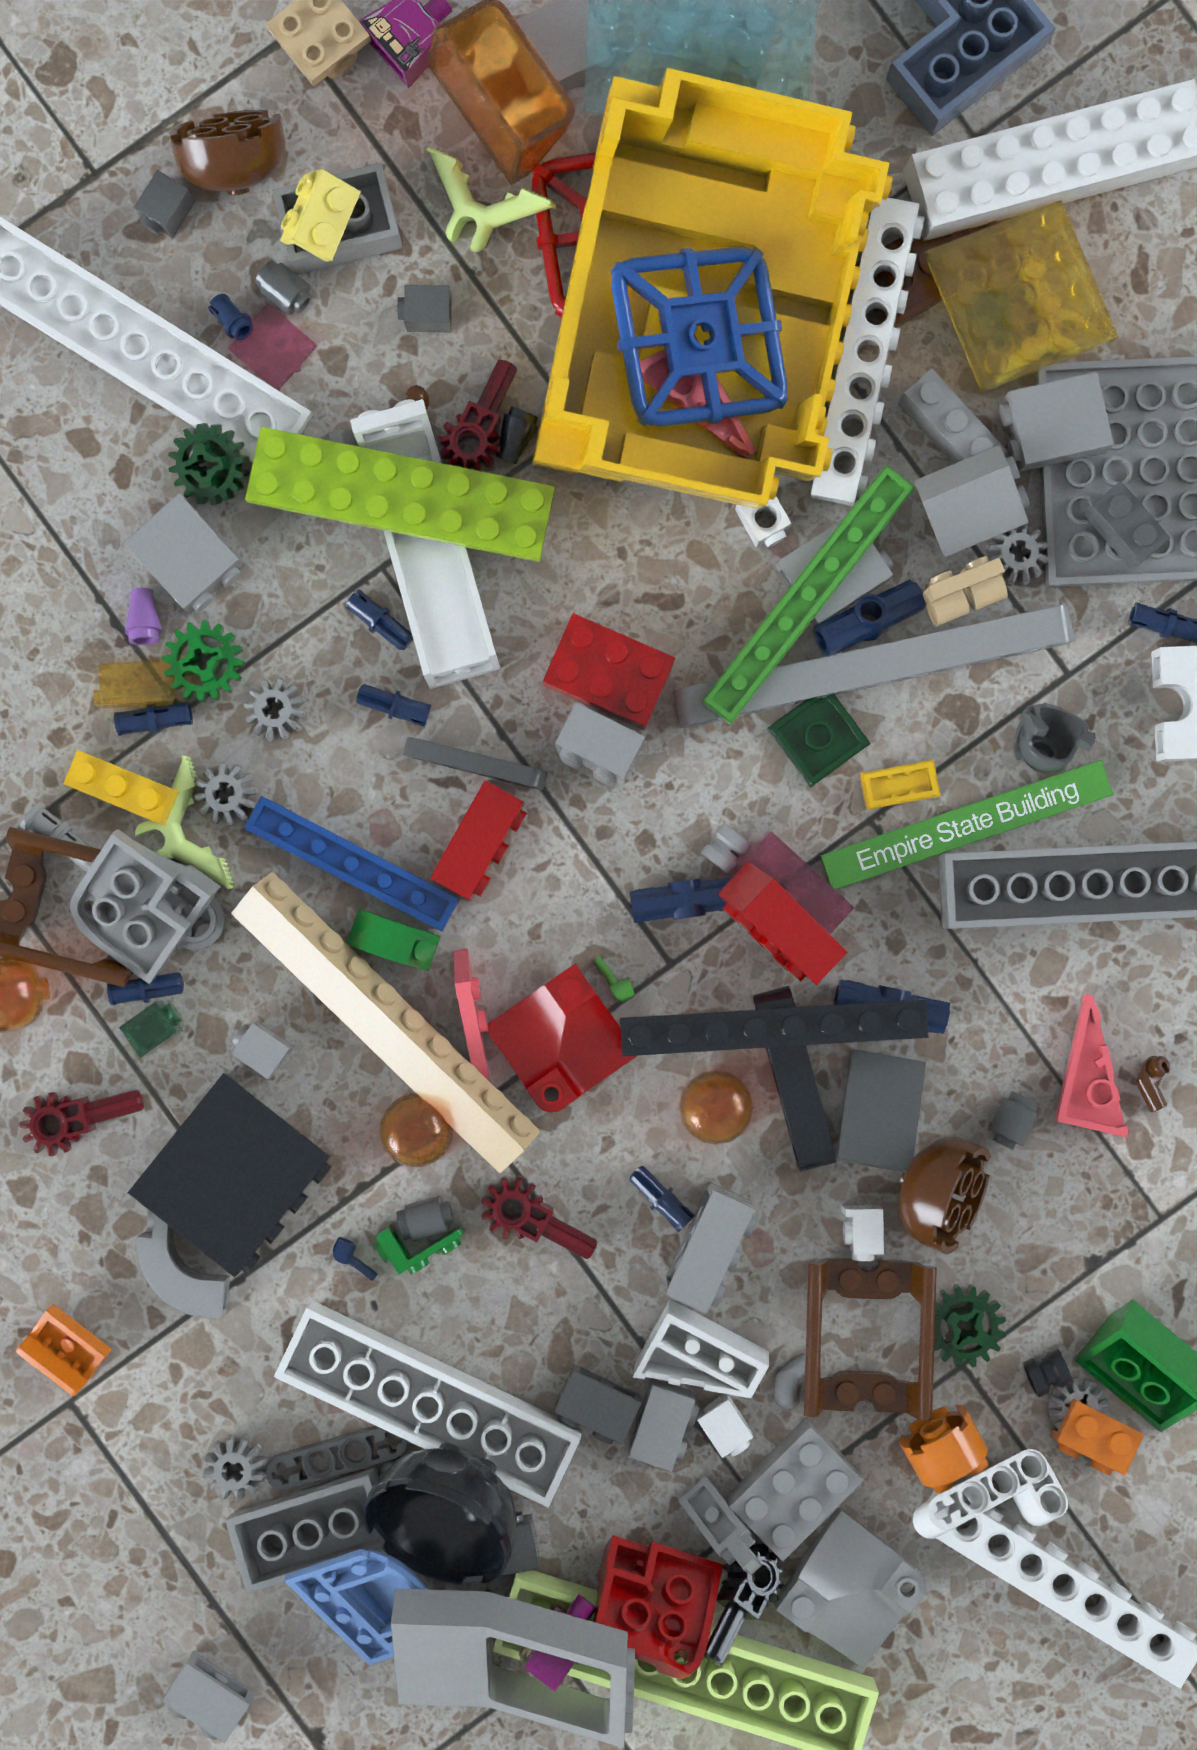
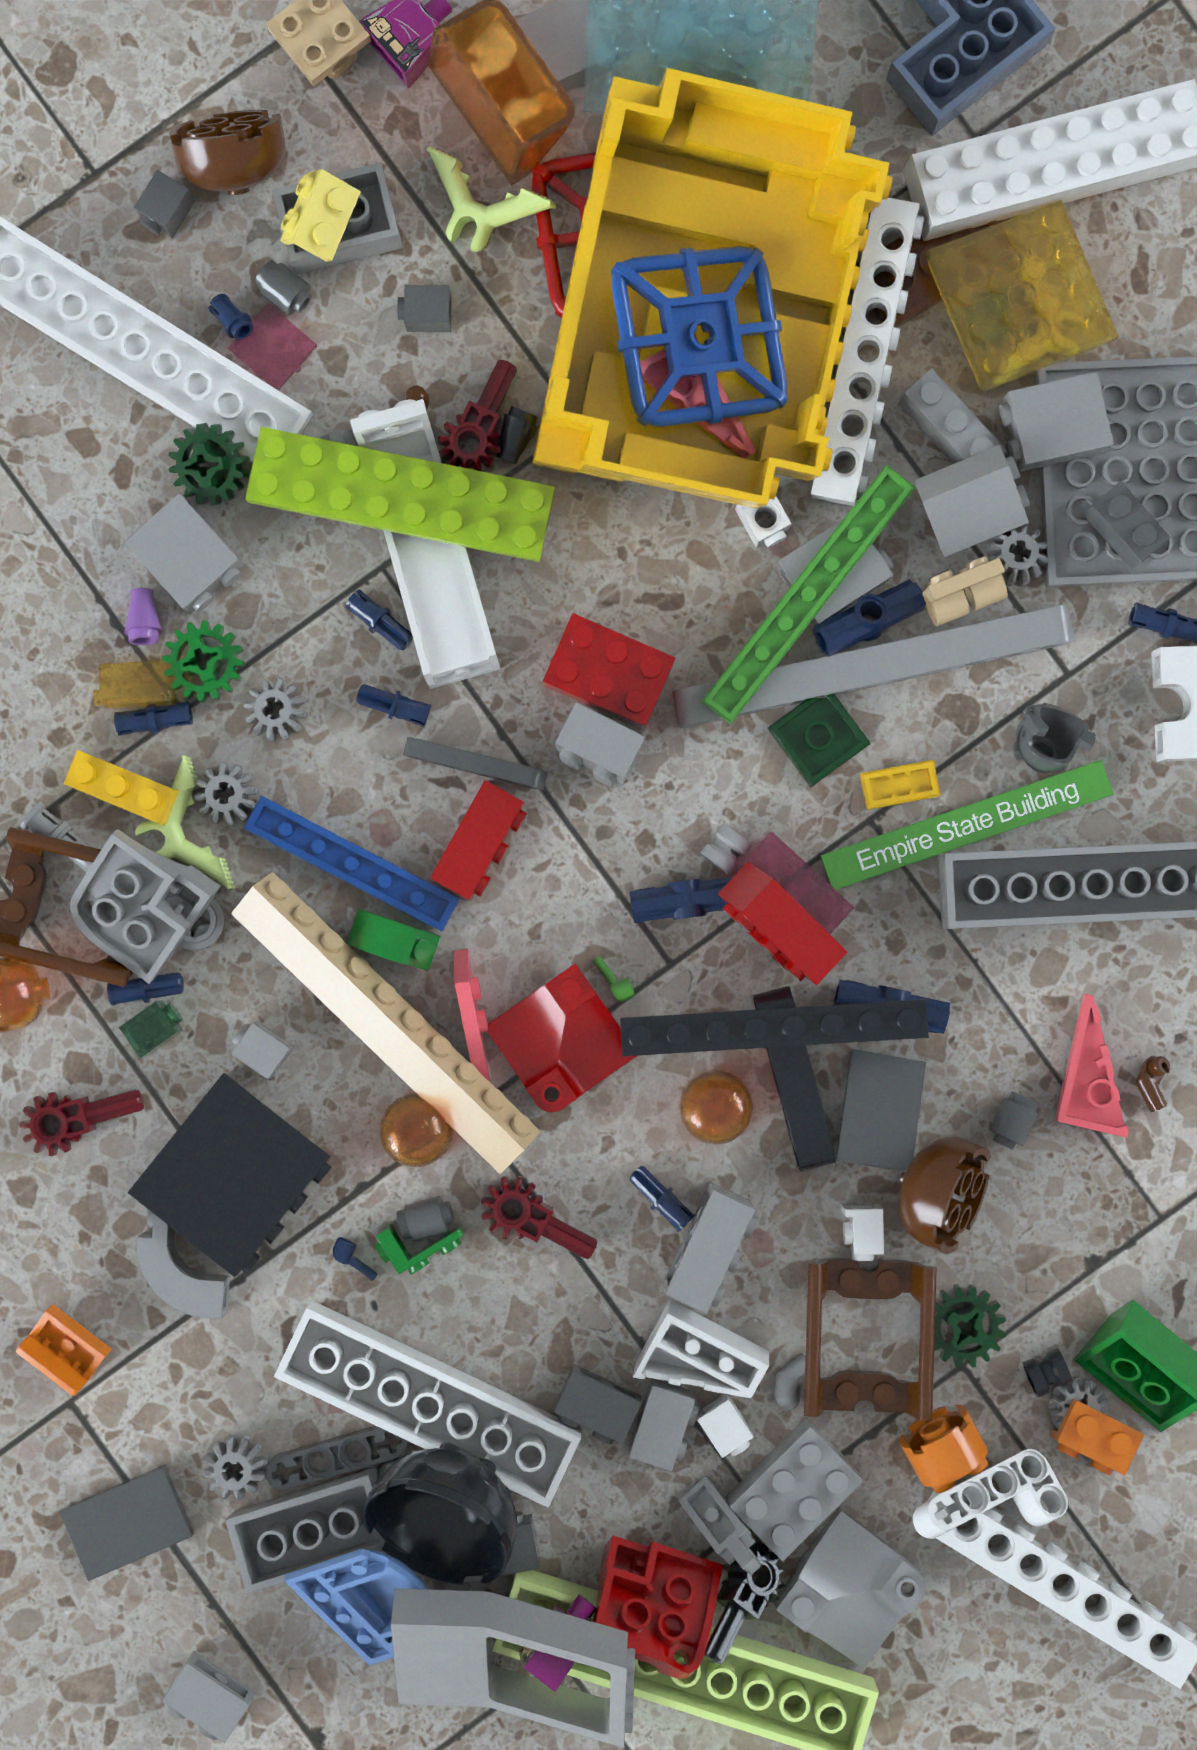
none -> dark grey tile [59,1465,194,1581]

